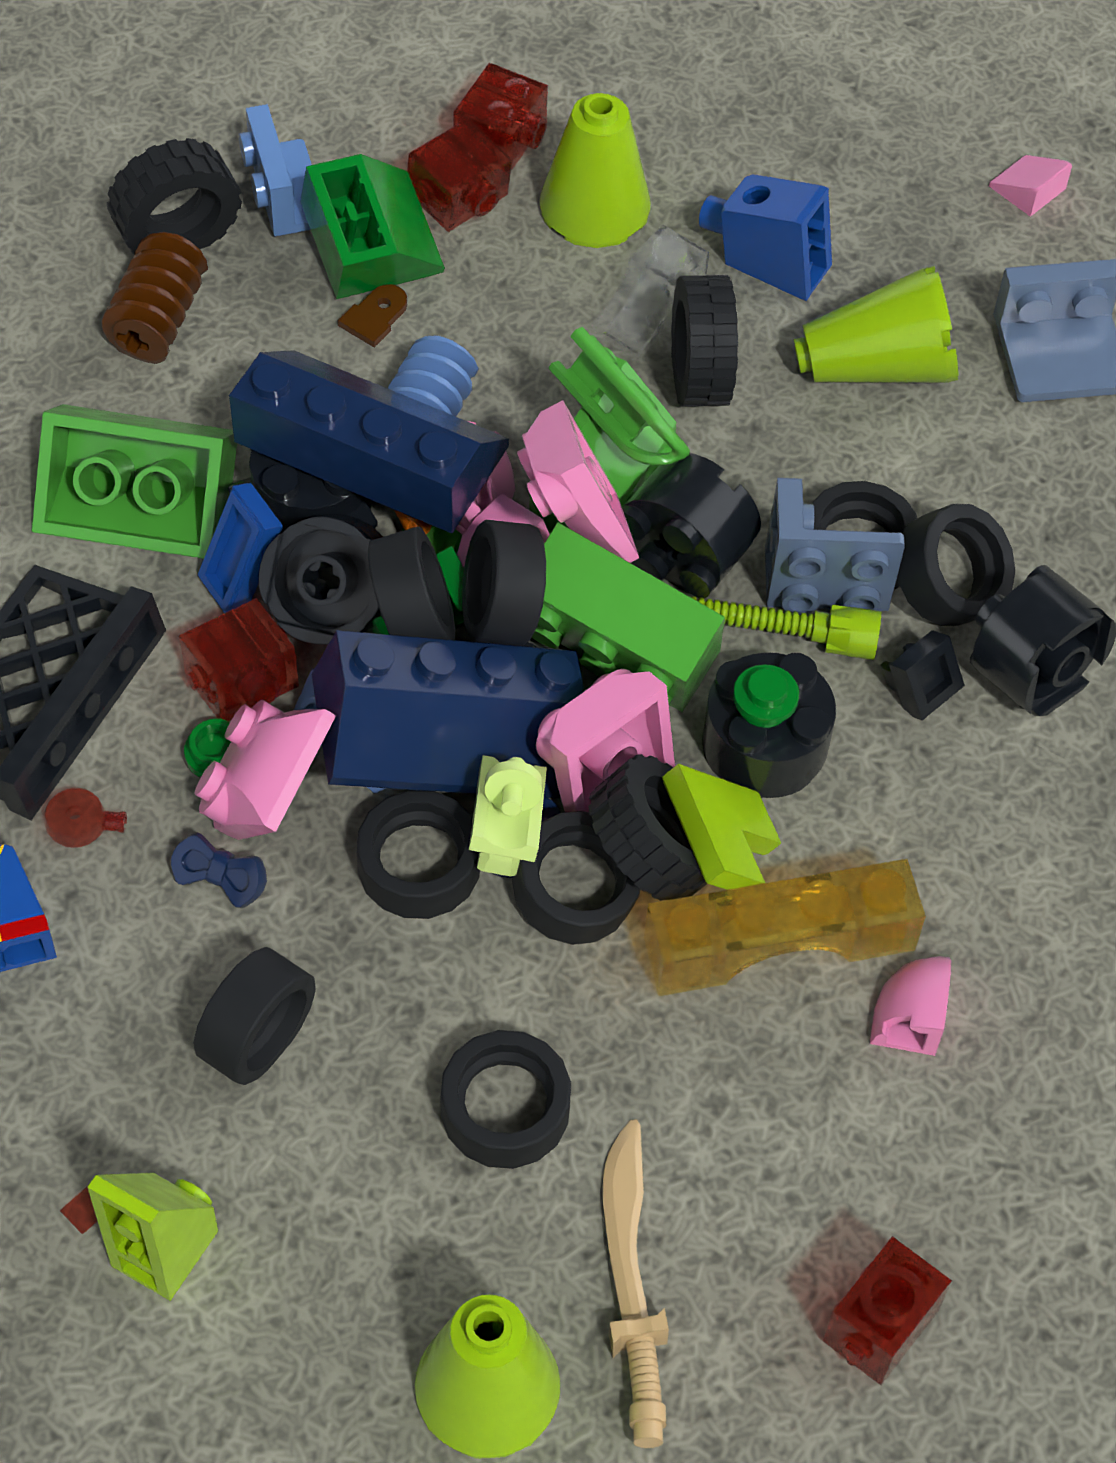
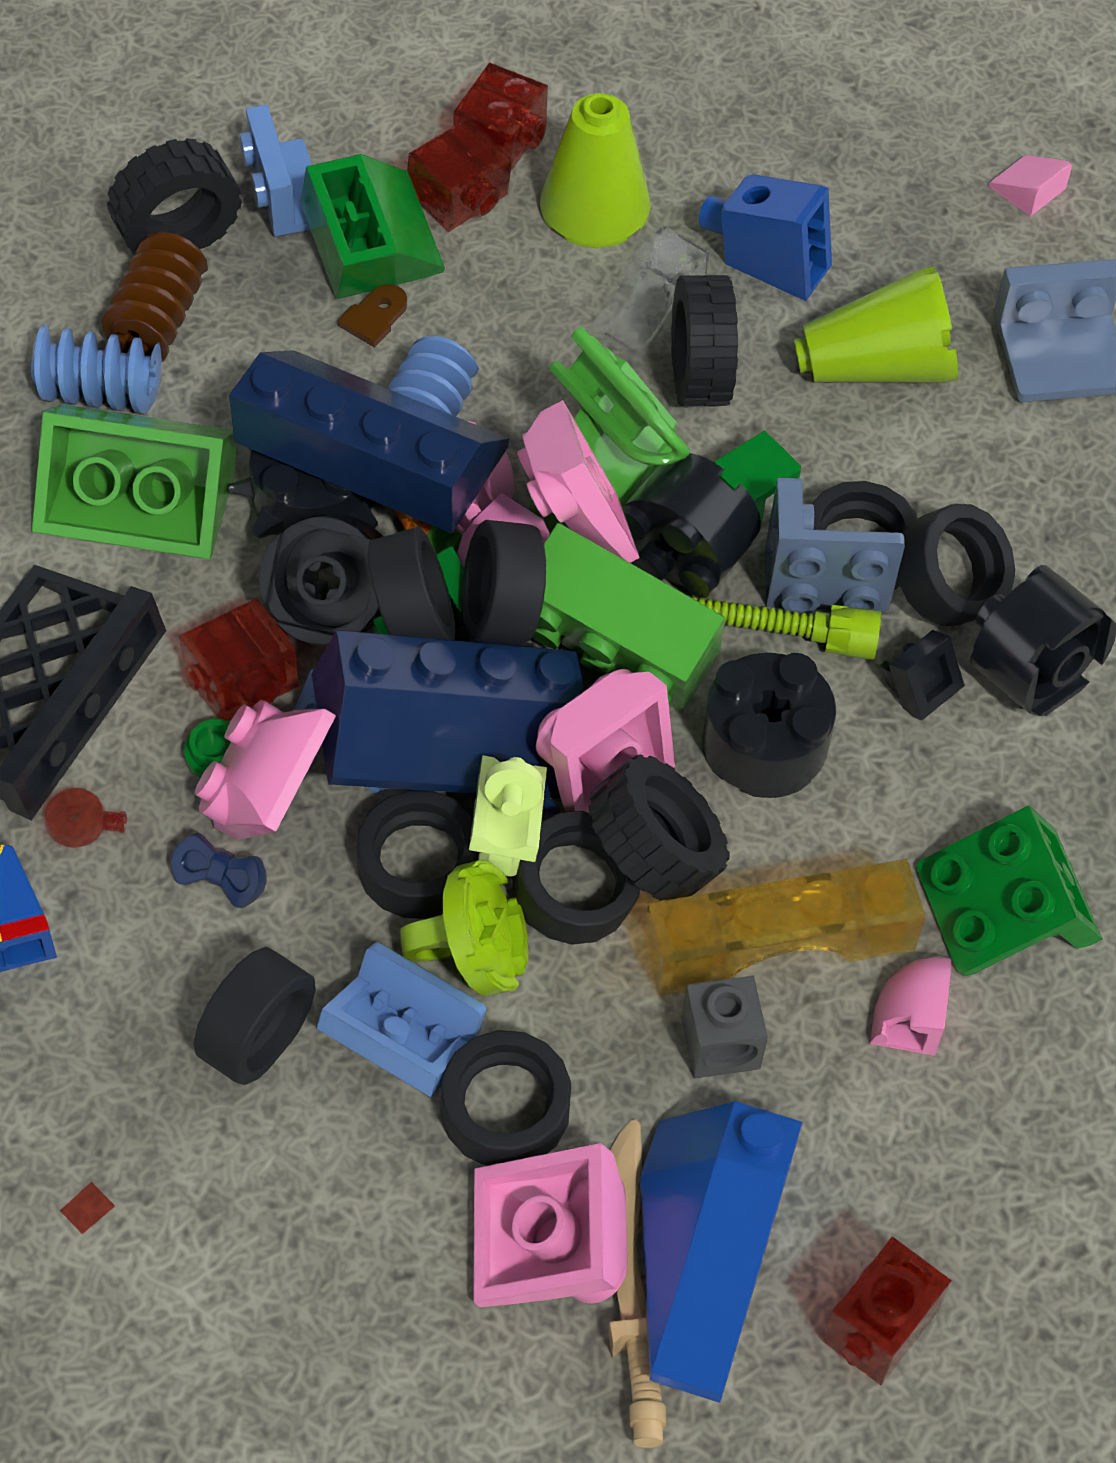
lime slope [87,1173,218,1301] -> none
blue tile [198,483,283,617] -> none
lime cone [415,1295,560,1458] -> none
lime tile [662,763,781,896] -> none
green plate [733,665,799,728] -> none
none -> medium blue piece [31,324,162,414]
none -> medium blue bracket [316,942,486,1097]
none -> lime tile [400,861,529,996]
none -> bright pink slope [474,1143,627,1308]
none -> blue wedge [639,1101,803,1403]
none -> dark grey brick [681,975,768,1079]
none -> green panel [714,430,801,525]
none -> green bracket [916,805,1103,976]

